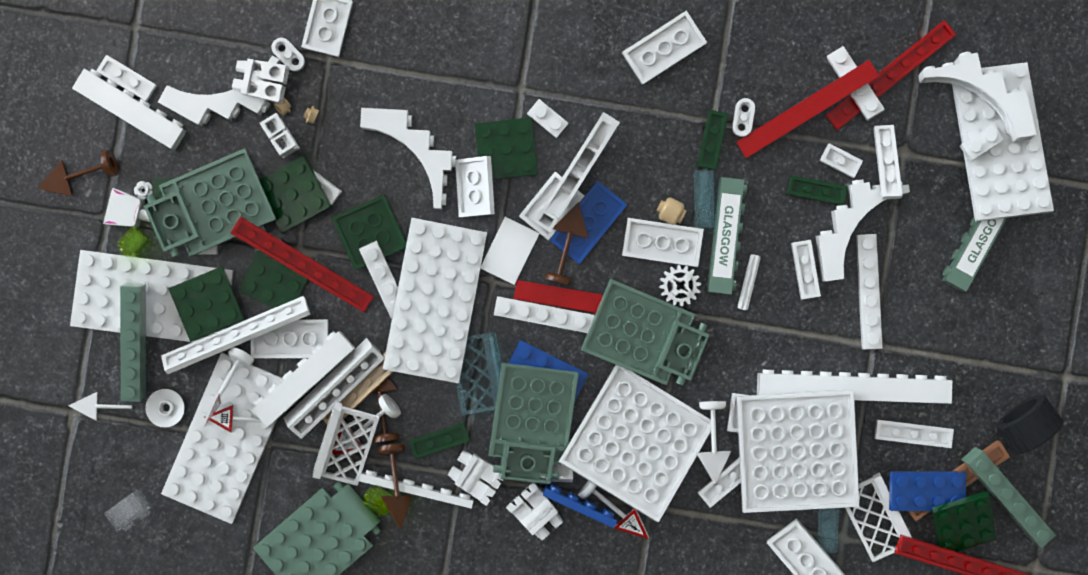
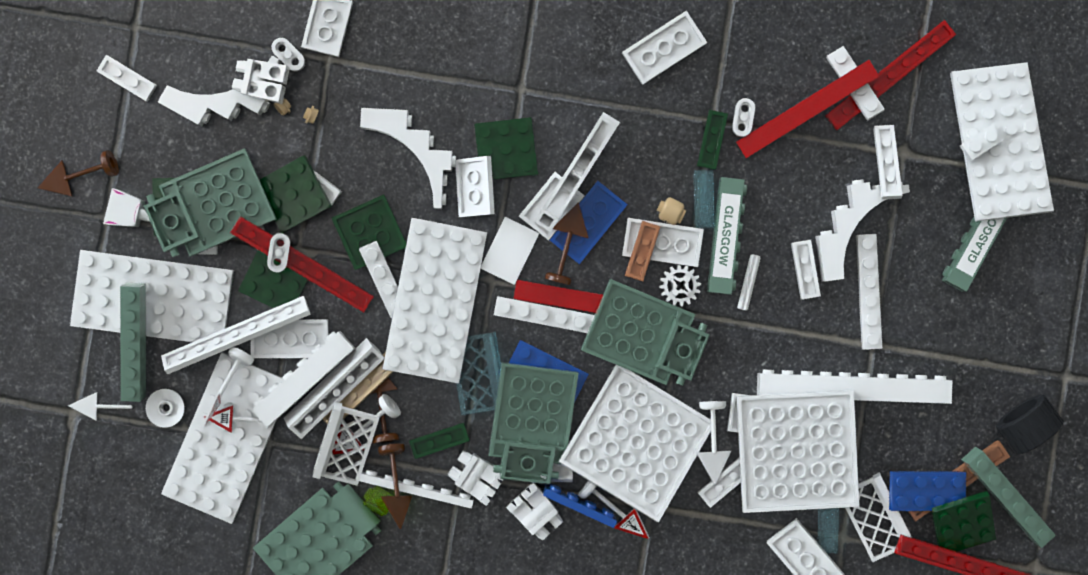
white brick [72,69,187,150] -> none
clear brick [104,489,153,532] -> none
clear neon green brick [116,226,150,257] -> none
white plate [134,181,153,200] -> none
dark green plate [168,266,245,342] -> none
white hips [260,113,300,158] -> none
white plate [527,99,569,138] -> none
dark green plate [786,175,847,205] -> none
white plate [819,143,863,178] -> none
white plate [874,420,954,448] -> none
white arch [918,52,1037,143] -> none
none -> white plate [267,233,290,272]
none -> nougat tile [625,221,661,282]

